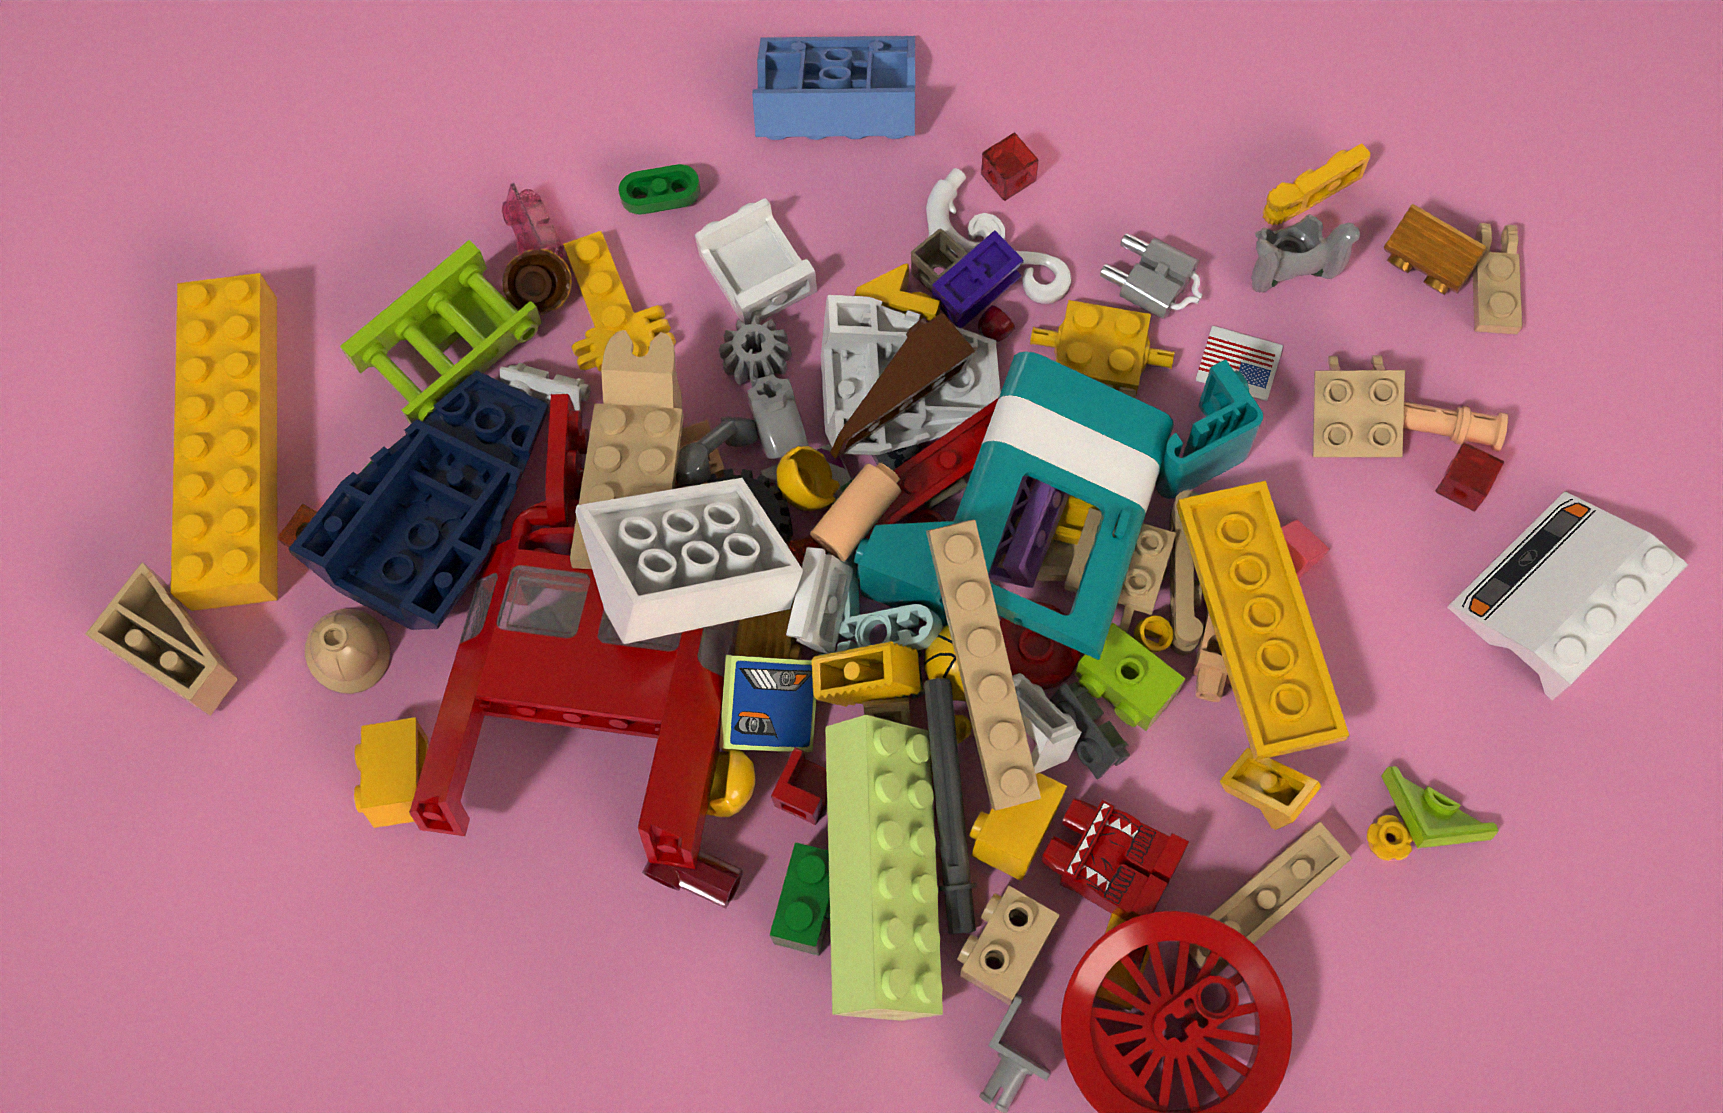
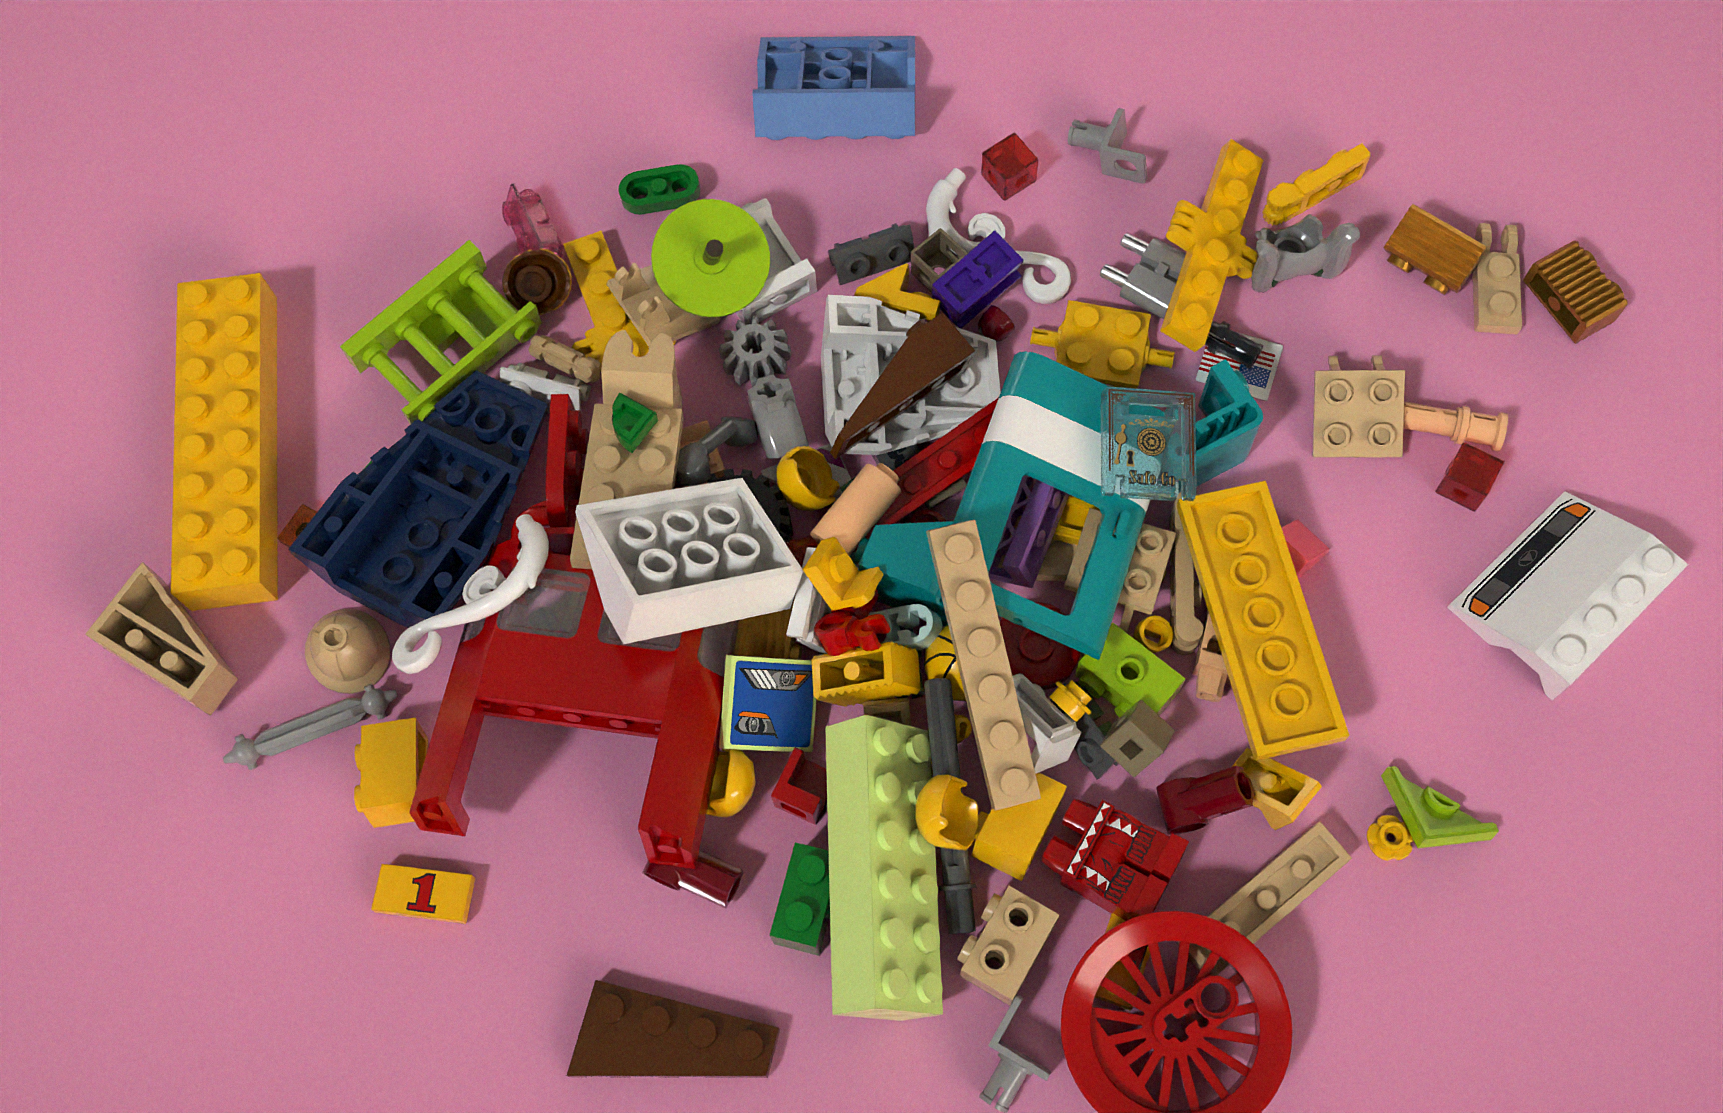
none -> light grey wheel [223,684,398,770]
none -> yellow tile [371,864,476,924]
none -> white plant [392,514,549,674]
none -> tan axle [528,335,602,383]
none -> reddish brown wing [566,980,780,1078]
none -> tan plate [607,263,720,346]
none -> green tile [612,393,658,453]
none -> lime piece [651,199,770,317]
none -> yellow bracket [802,537,884,611]
none -> red bar [814,588,891,656]
none -> dark grey hinge [828,223,915,285]
none -> yellow hair [915,775,978,851]
none -> yellow plate [1049,680,1092,722]
none -> light grey bracket [1068,108,1148,184]
none -> dark tan piece [1100,700,1175,777]
none -> clear light blue container [1101,387,1197,501]
none -> dark red piece [1156,766,1255,834]
none -> yellow hinge [1160,139,1264,352]
none -> black pin [1205,320,1264,369]
none -> pearl gold brick [1523,241,1628,344]

